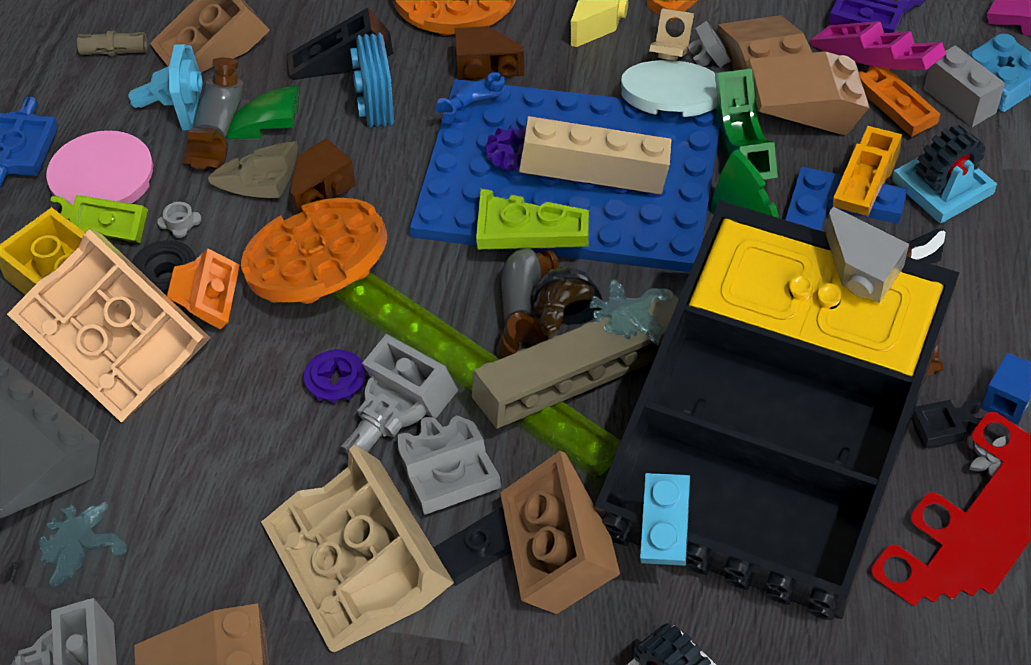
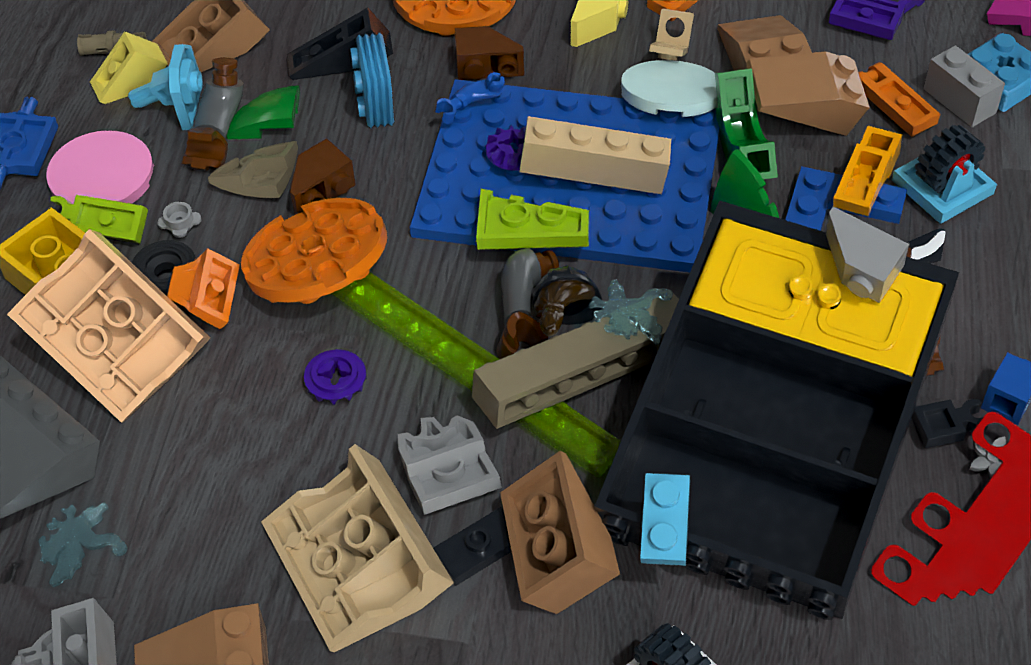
light grey brick [340,334,458,456] -> none
light grey tile [688,21,731,68] -> none
dark pink slope [810,21,946,70] -> none
none -> light yellow slope [90,31,168,104]

